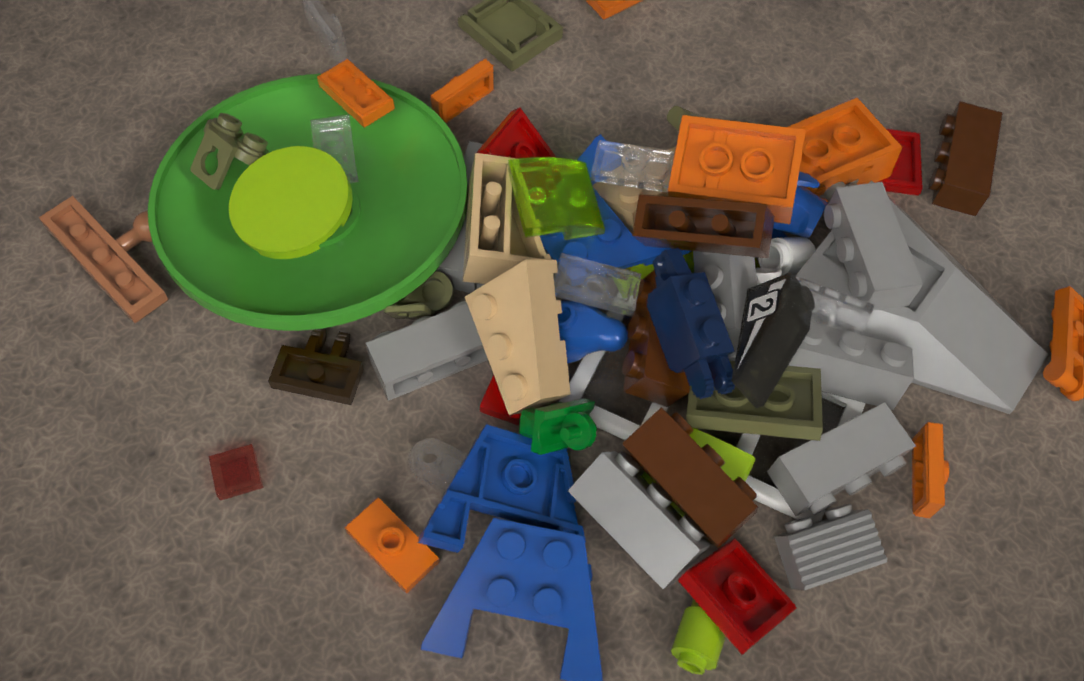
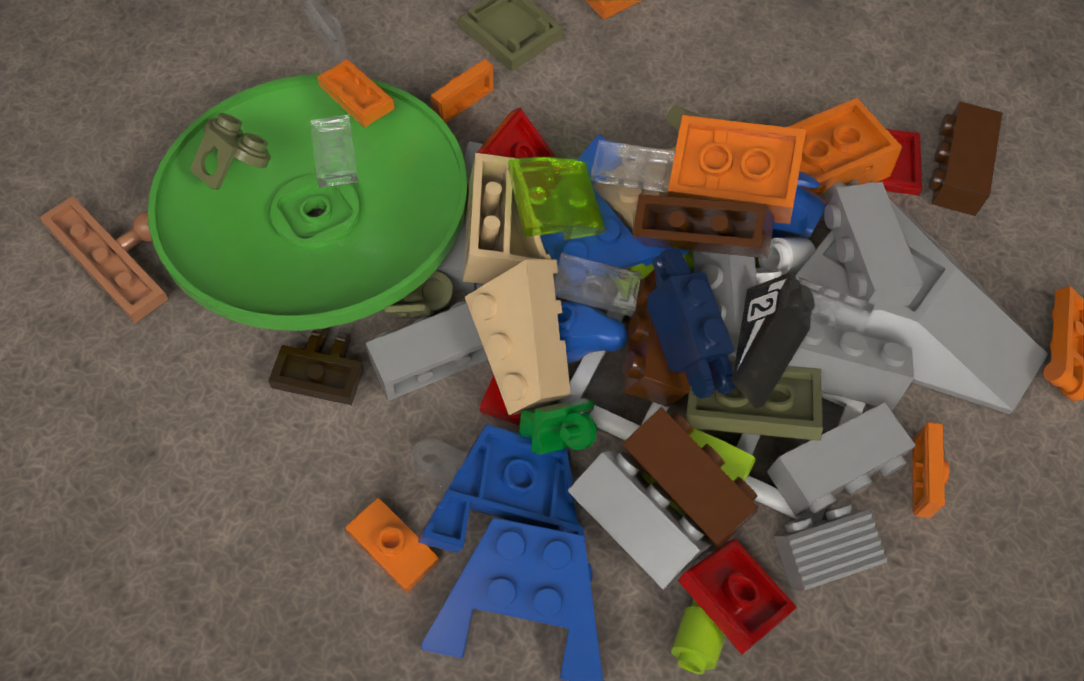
clear red tile [208,444,264,501] -> none
lime tile [229,146,353,259] -> none

